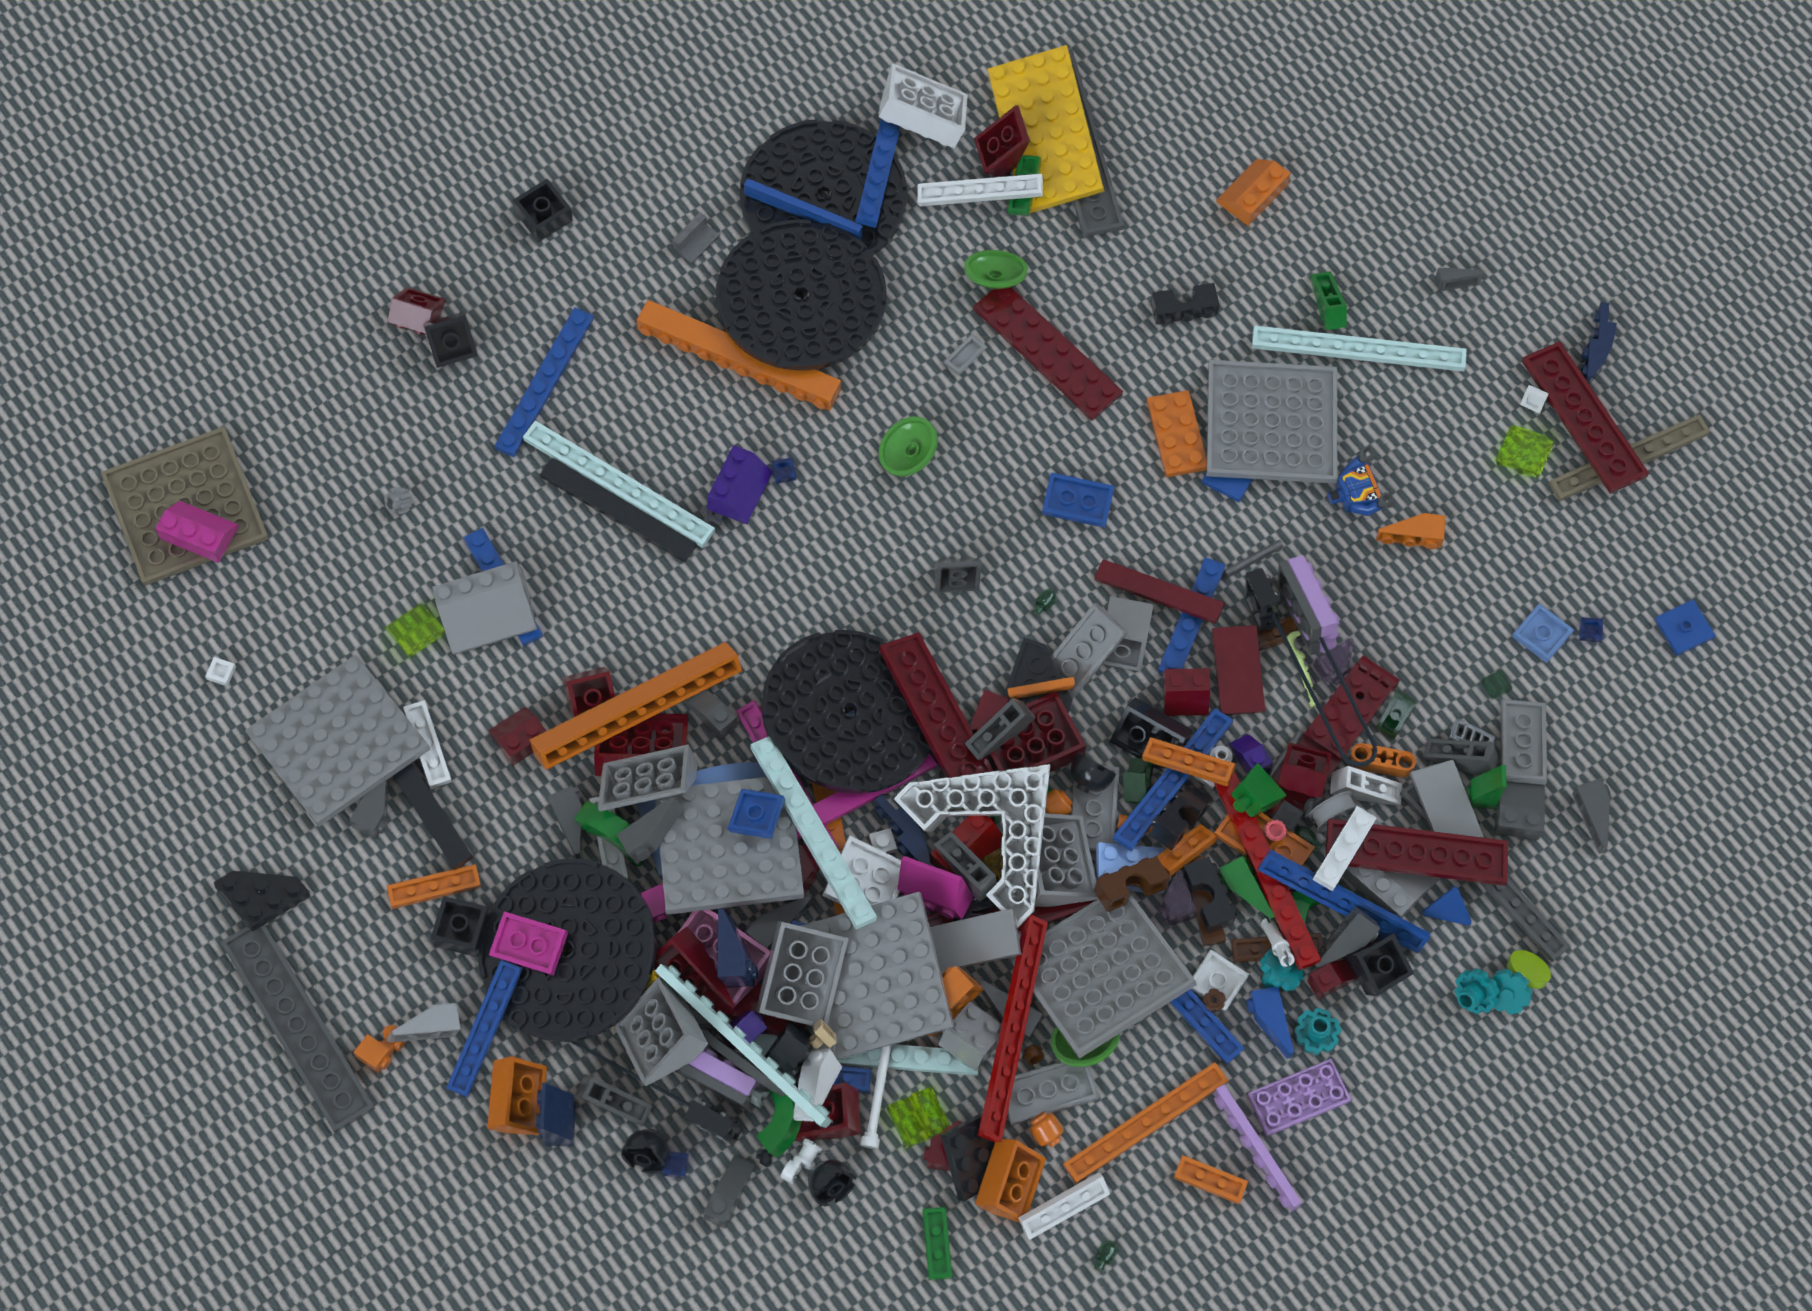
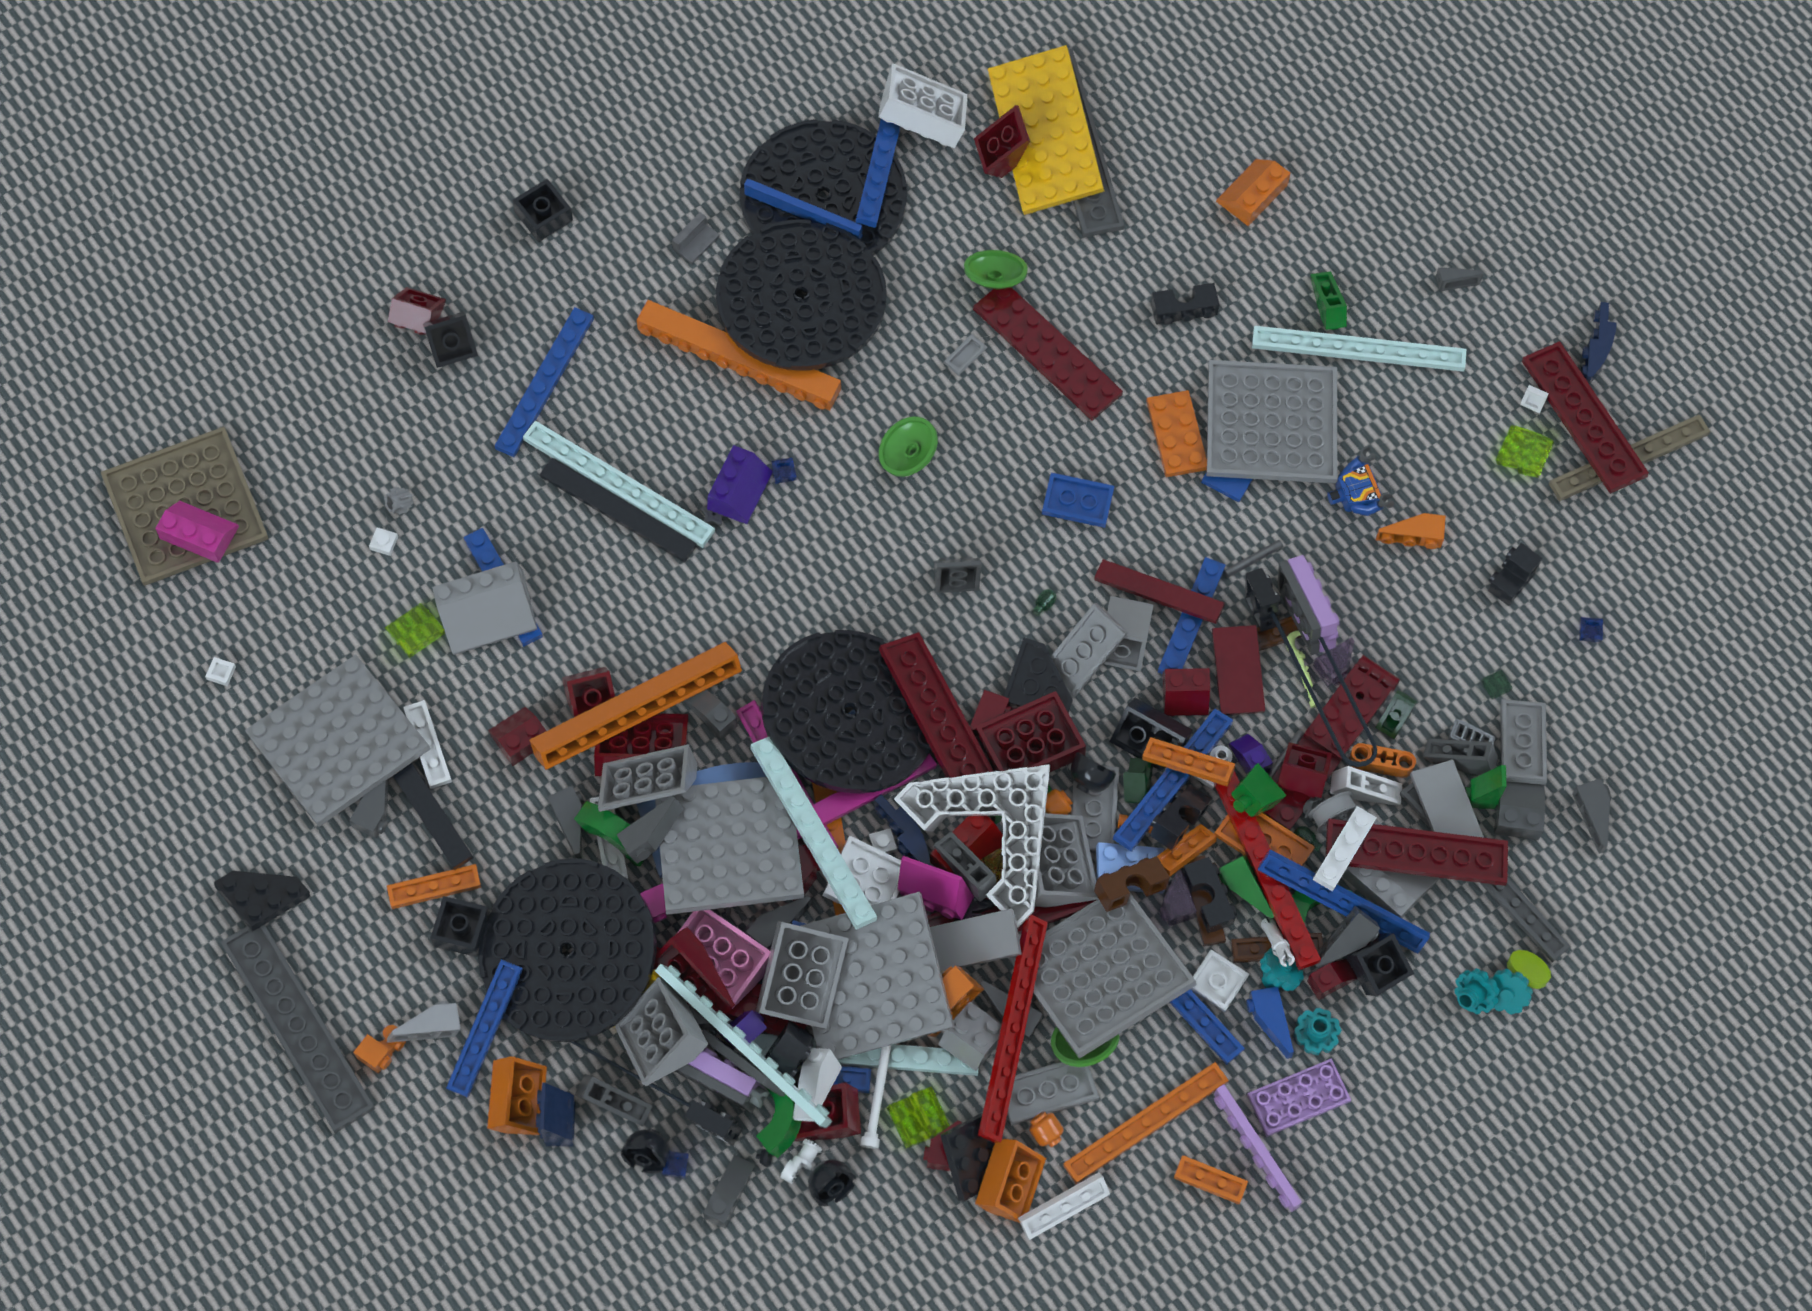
dark pink plate [489,912,568,976] -> none
dark blue slope [718,908,758,988] -> none
blue plate [727,789,785,839] -> none
tan tile [810,1018,837,1049] -> none
white plate [917,174,1043,206] -> none
green tile [922,1207,952,1281] -> none
dark grey slope [965,698,1036,761] -> none
green tile [1007,155,1042,217] -> none
orange tile [1007,677,1075,699] -> none
reddish brown plate [1022,1044,1044,1065] -> none
clear green cylinder [1094,1240,1118,1272] -> none
reddish brown plate [1203,988,1226,1011] -> none
coral piece [1265,820,1287,841] -> none
black plate [1273,800,1304,831] -> none
blue piece [1422,886,1472,925] -> none
medium blue tile [1512,603,1574,663] -> none
blue plate [1654,599,1716,656] -> none
none -> white plate [369,527,398,556]
none -> black brick [1488,543,1543,606]

